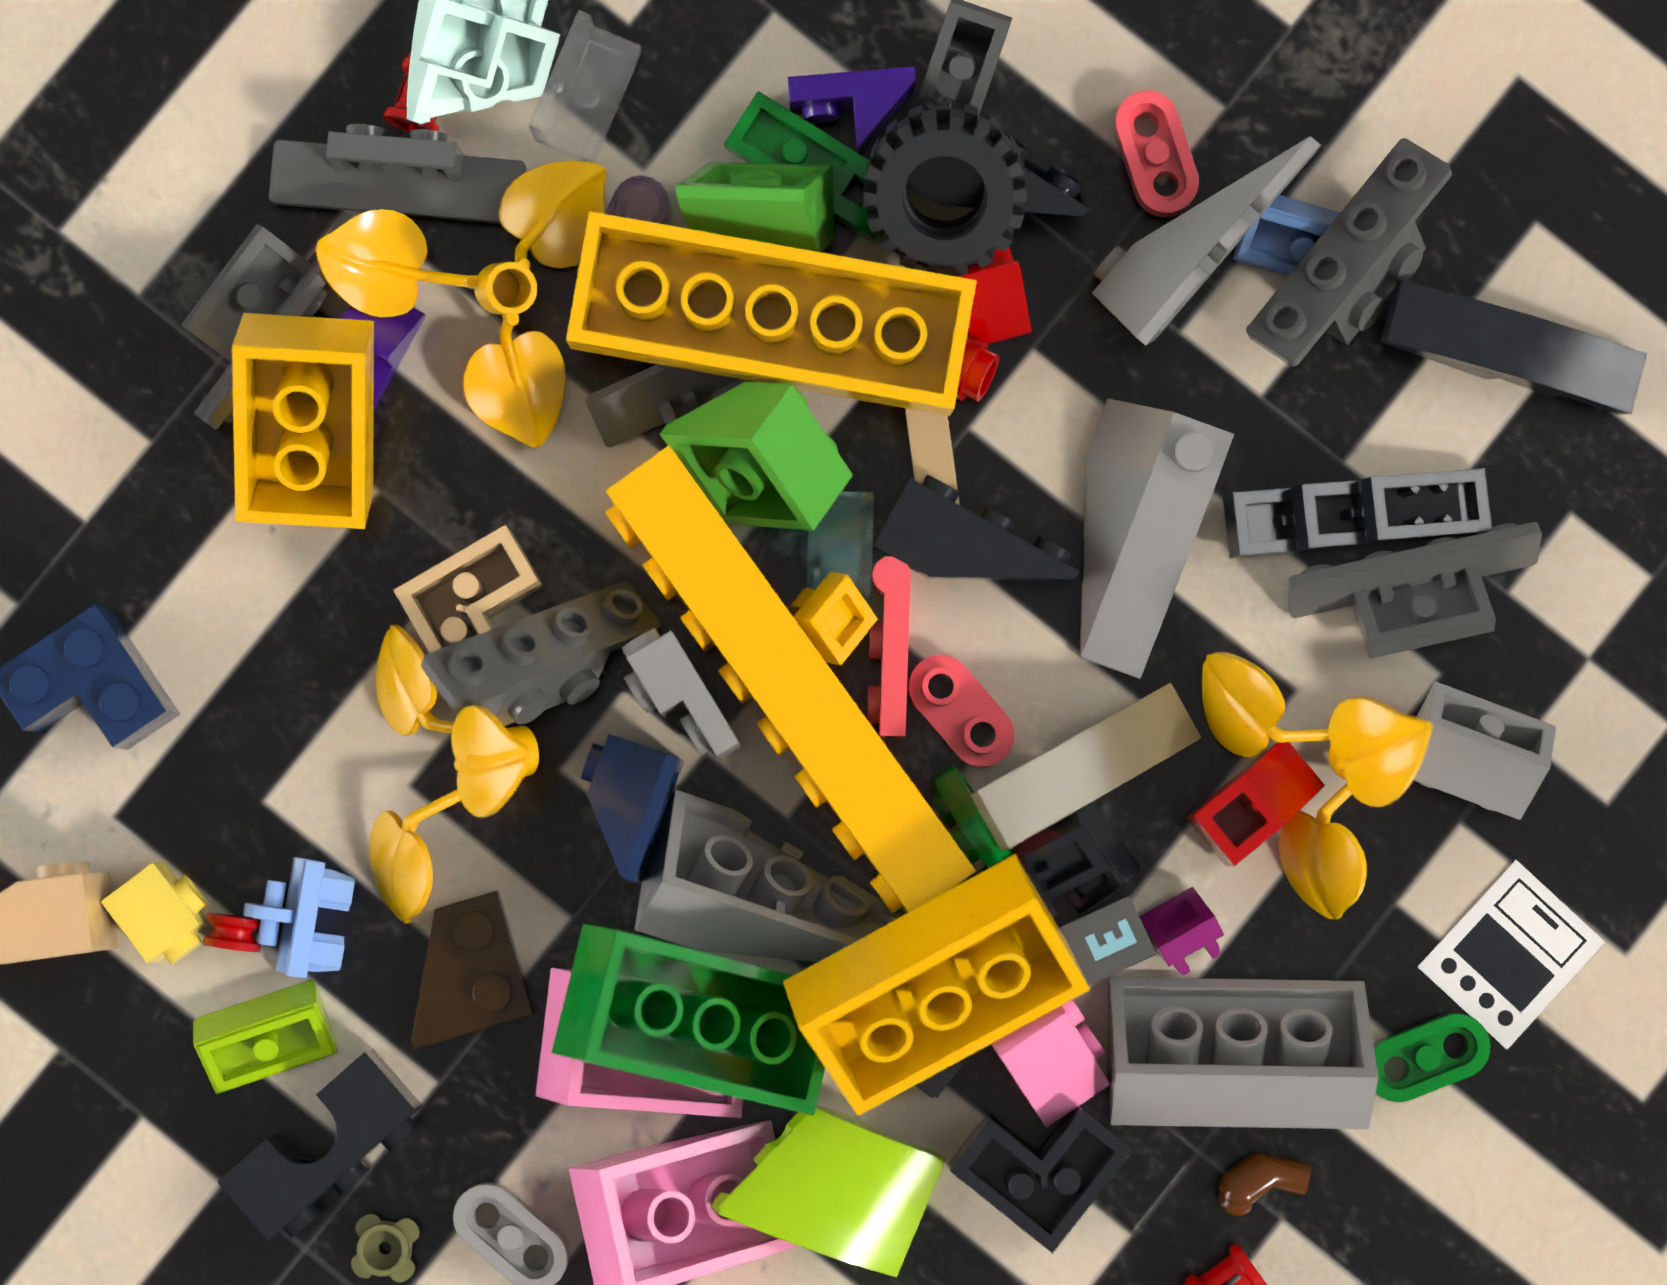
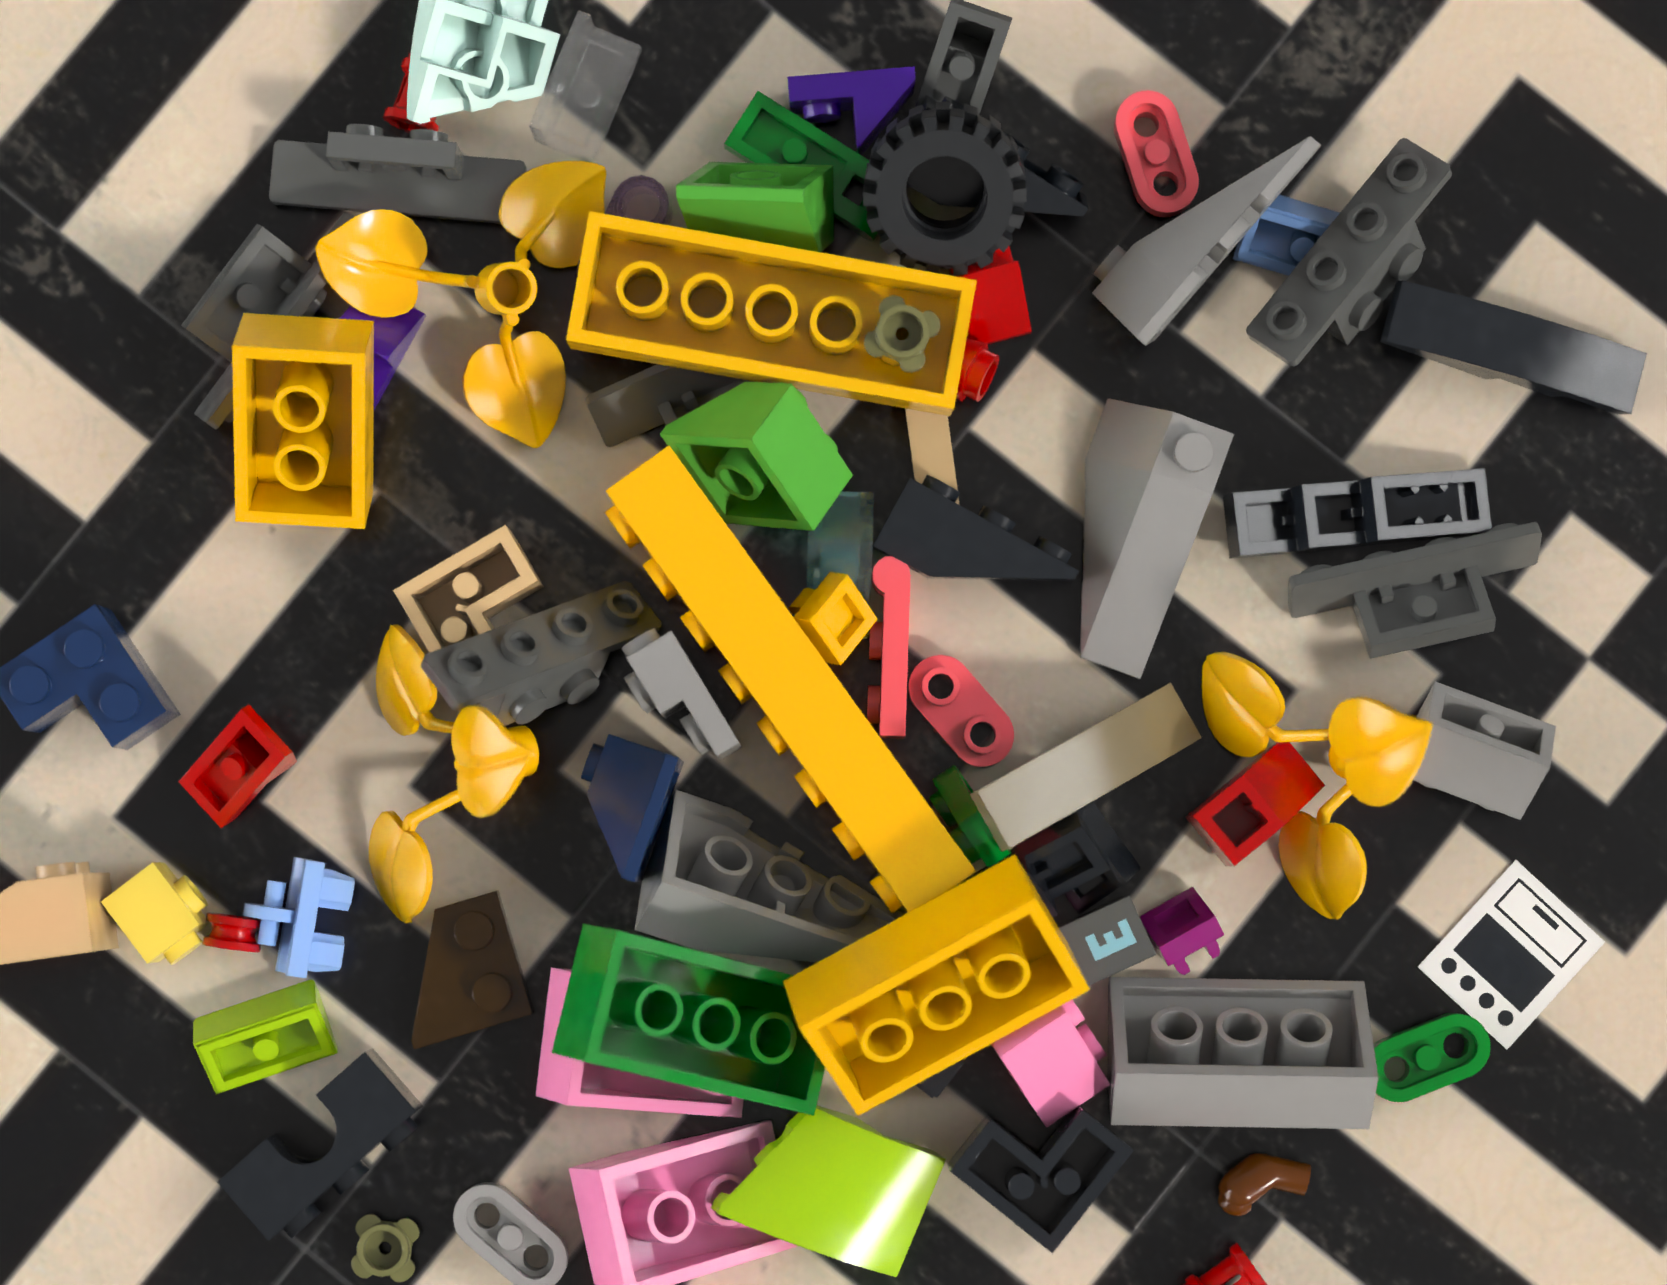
none -> red slope [179,704,297,828]
none -> olive plate [864,296,940,372]

